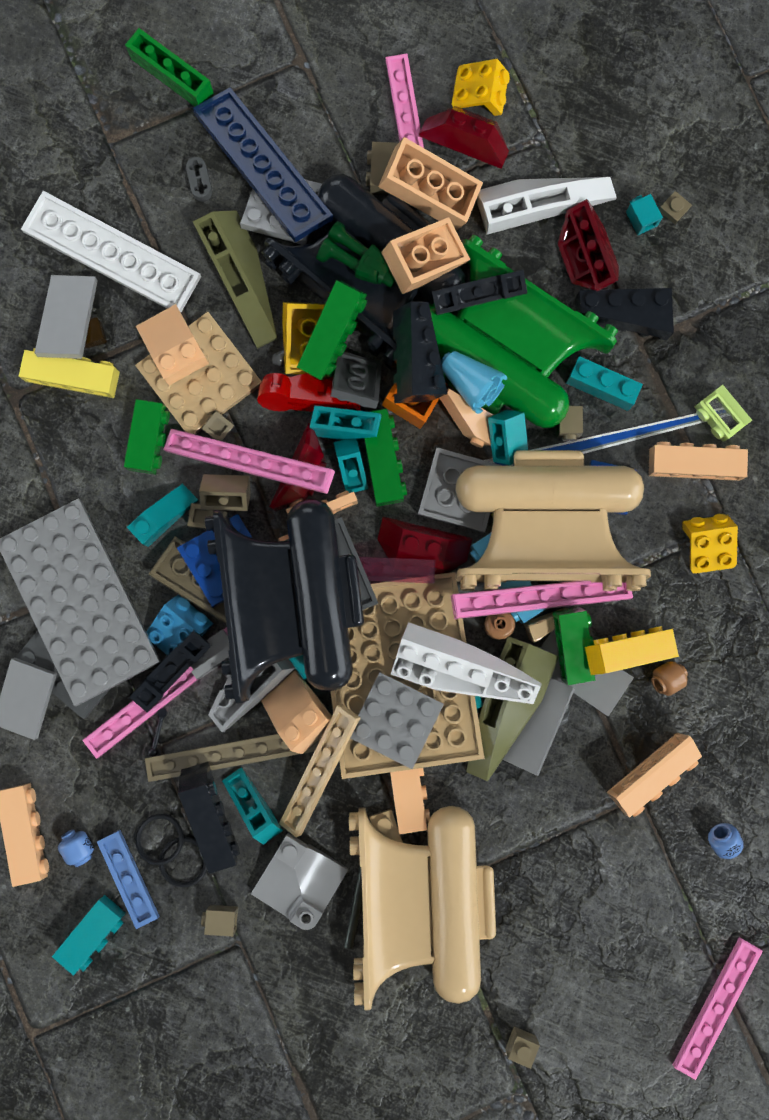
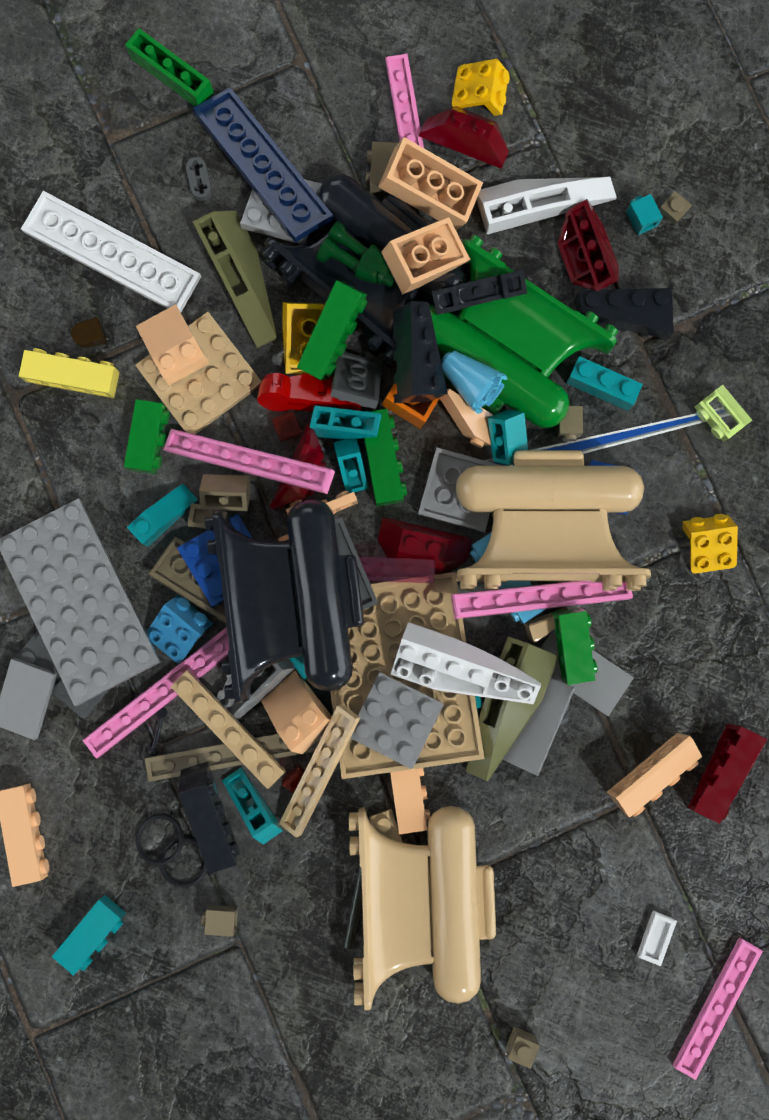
light grey tile [35,275,97,359] -> none
medium blue head [58,829,94,867] -> none
medium blue plate [97,830,160,929] -> none
black slope [129,630,212,712] -> none
light grey panel [191,630,230,679] -> none
dark tan plate [201,410,234,441] -> none
light grey slope [251,833,349,930] -> none
medium nougat head [484,613,515,640] -> none
yellow brick [585,626,679,675] -> none
light nougat brick [649,442,748,481] -> none
medium nougat head [651,661,688,696] -> none
medium blue head [708,823,743,859] -> none
none -> tan plate [171,670,286,789]
none -> clear red plate [272,411,302,442]
none -> clear red plate [281,765,305,794]
none -> white tile [637,910,677,966]
none -> dark red wedge [687,724,768,824]

